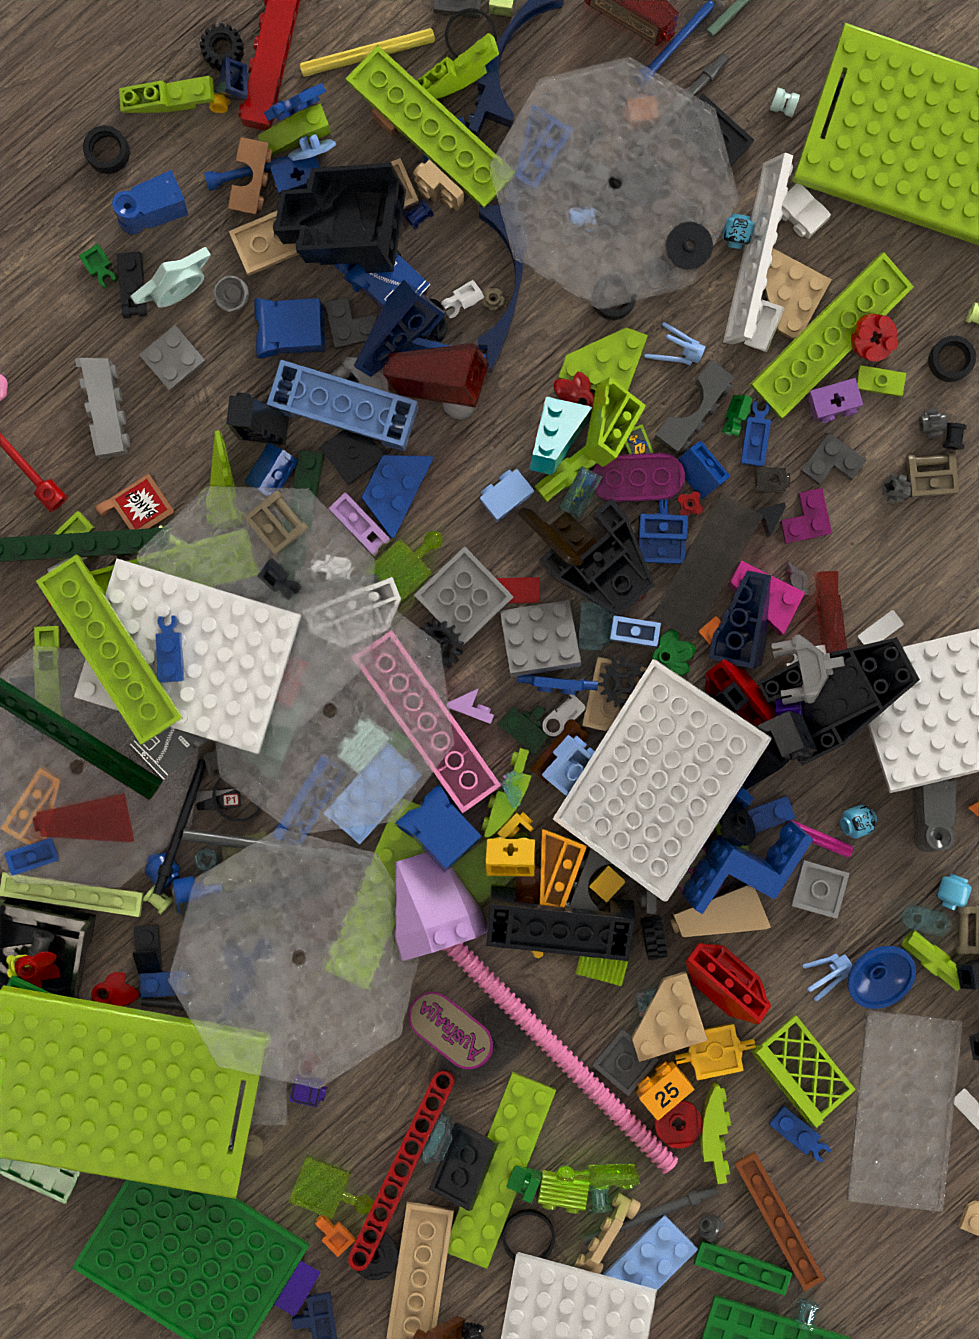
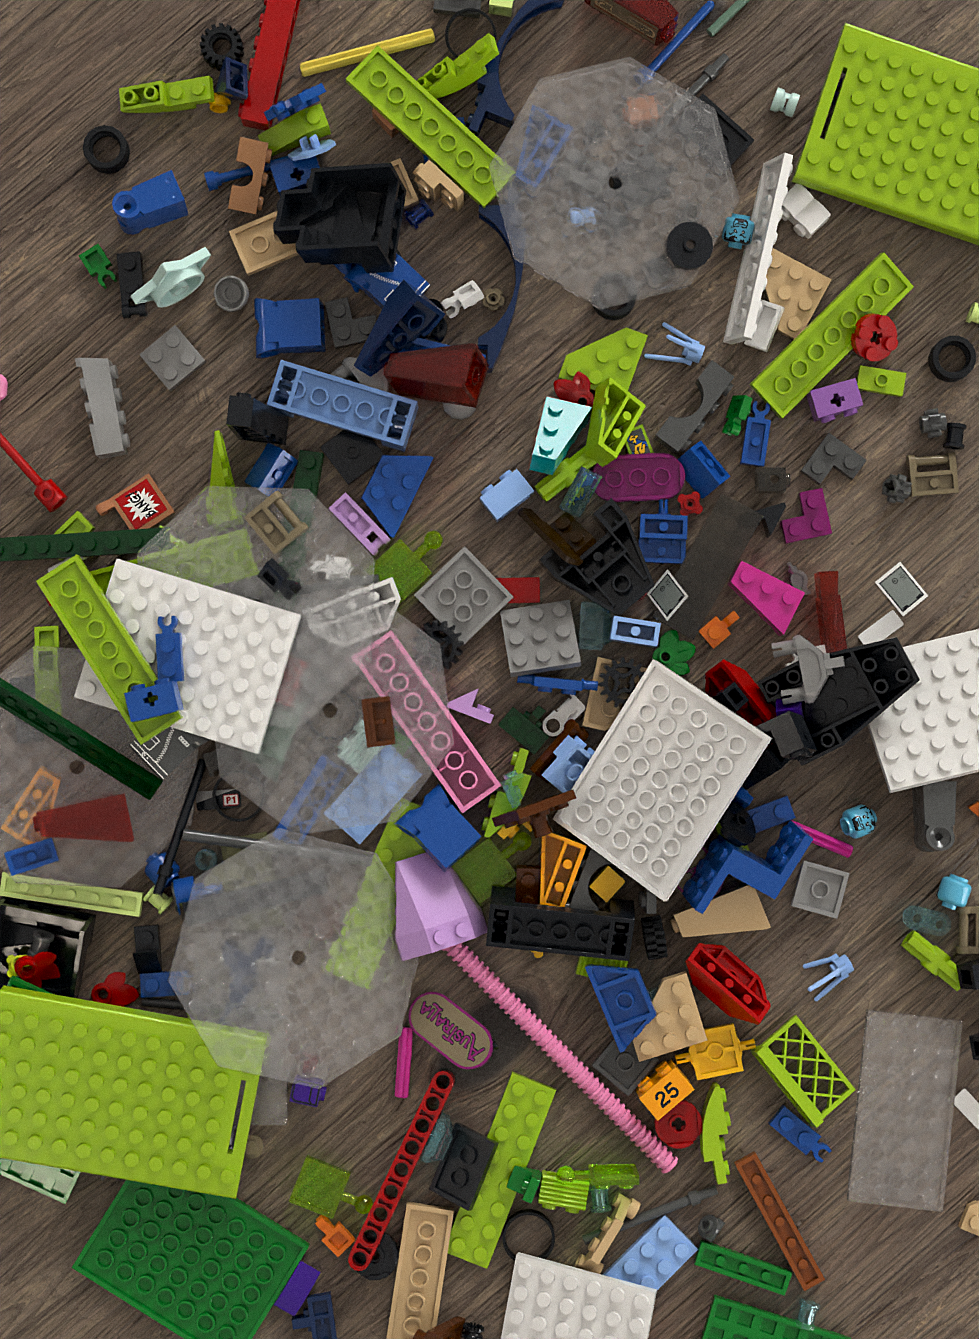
yellow brick [486,837,535,877] -> none
dark blue wedge [709,570,771,669] -> none
blue dish [847,946,916,1009] -> none
none -> blue brick [124,678,184,722]
none -> reddish brown hinge [361,696,396,748]
none -> dark pink axle [395,1027,413,1098]
none -> reddish brown plate [492,790,576,839]
none -> blue wing [585,964,657,1053]
none -> sticker [647,569,688,621]
none -> sticker [875,562,928,616]

